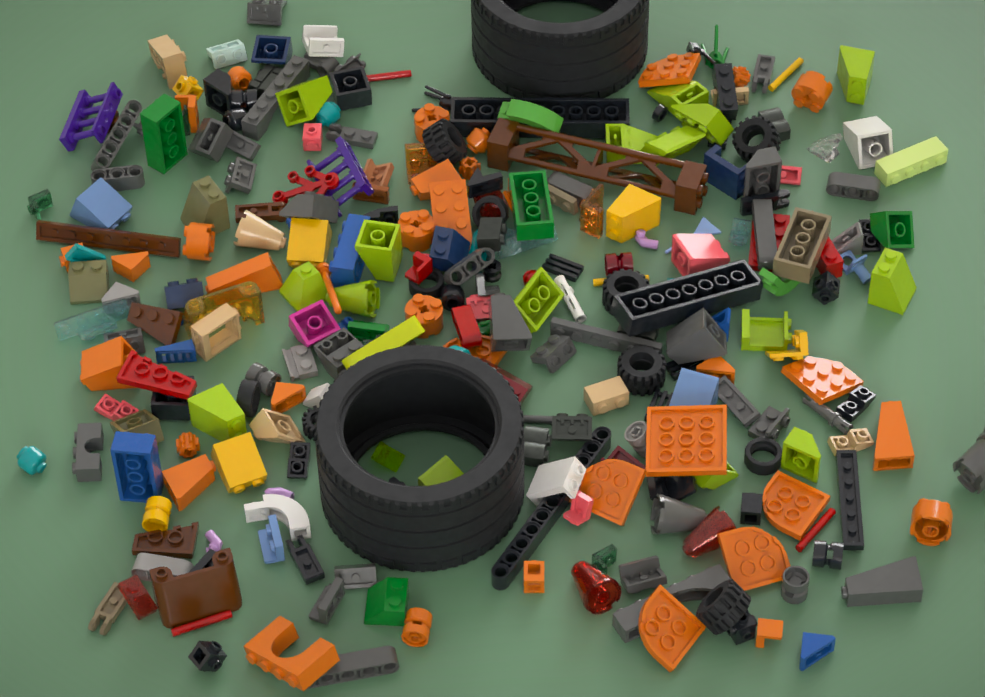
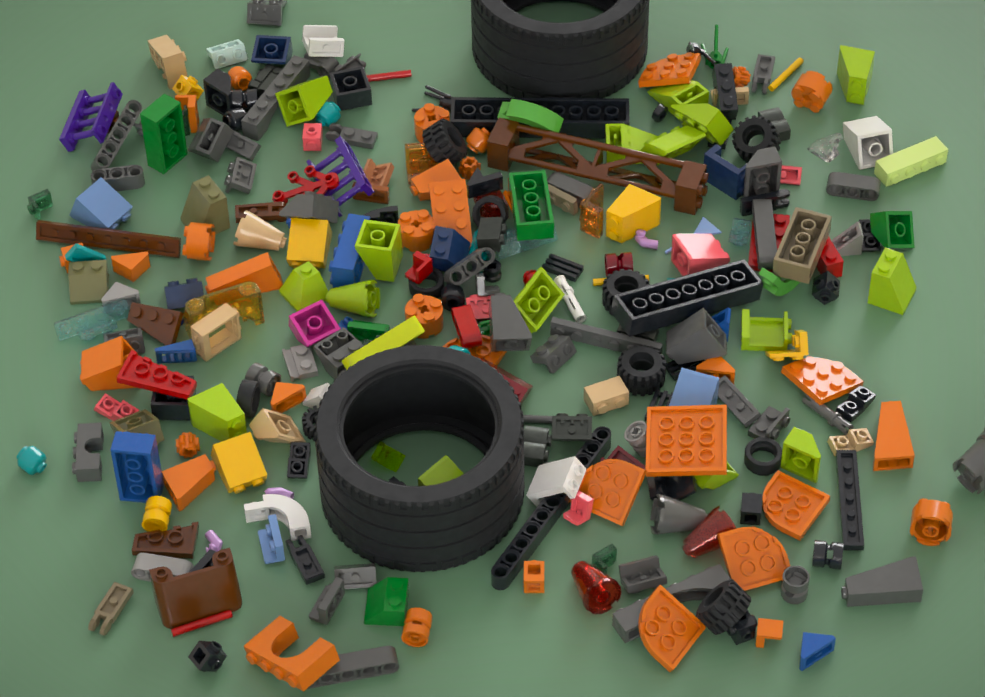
clear red plate [118,574,158,620] -> none
orange piece [316,262,342,314] -> none
red bar [795,508,836,552] -> none
medium blue bracket [840,250,871,284] -> none

